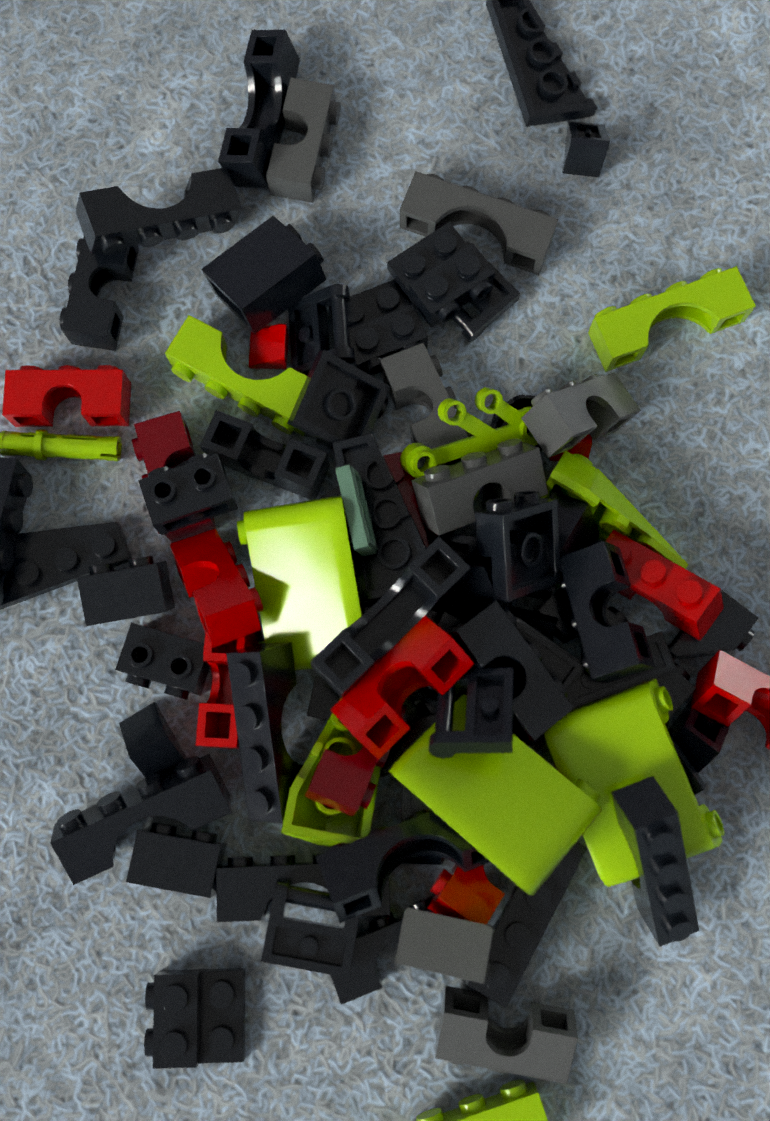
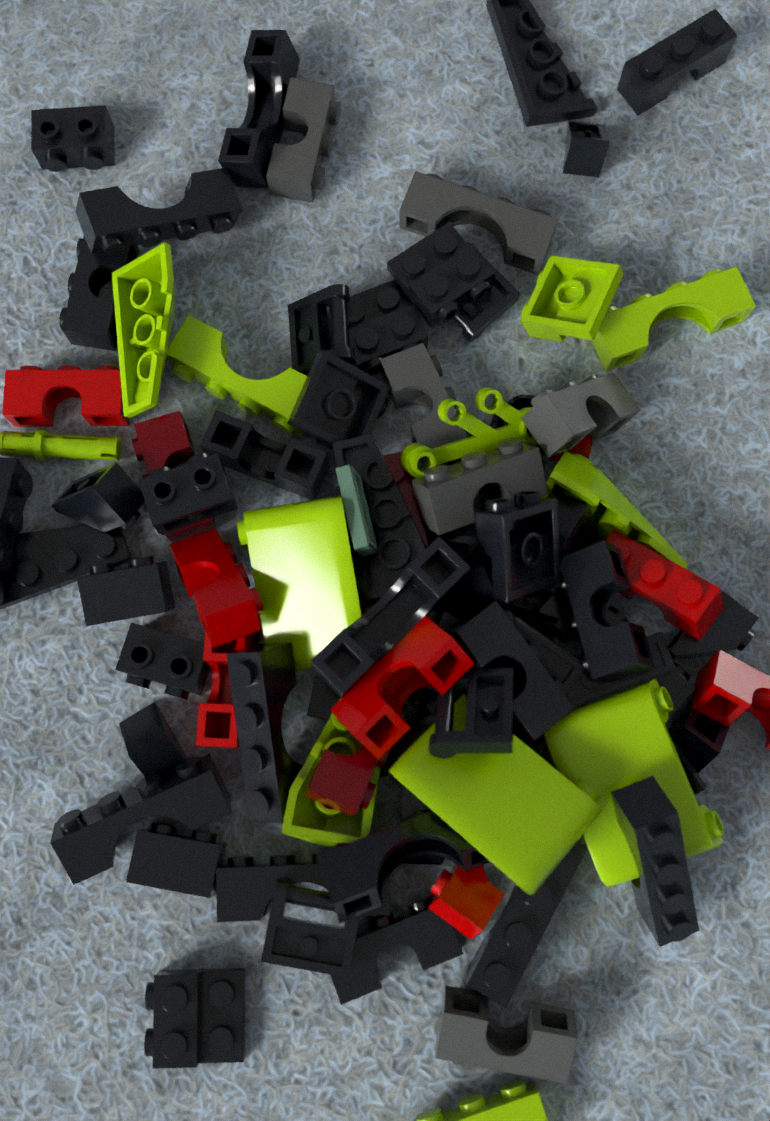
black brick [201,215,327,334] -> none
red slope [249,324,289,369] -> none
dark grey panel [395,908,494,984] -> none
none -> black brick [31,105,115,172]
none -> black slope [51,462,145,532]
none -> lime wedge [112,242,176,418]
none -> lime plate [520,255,624,343]
none -> black arch [617,8,738,116]

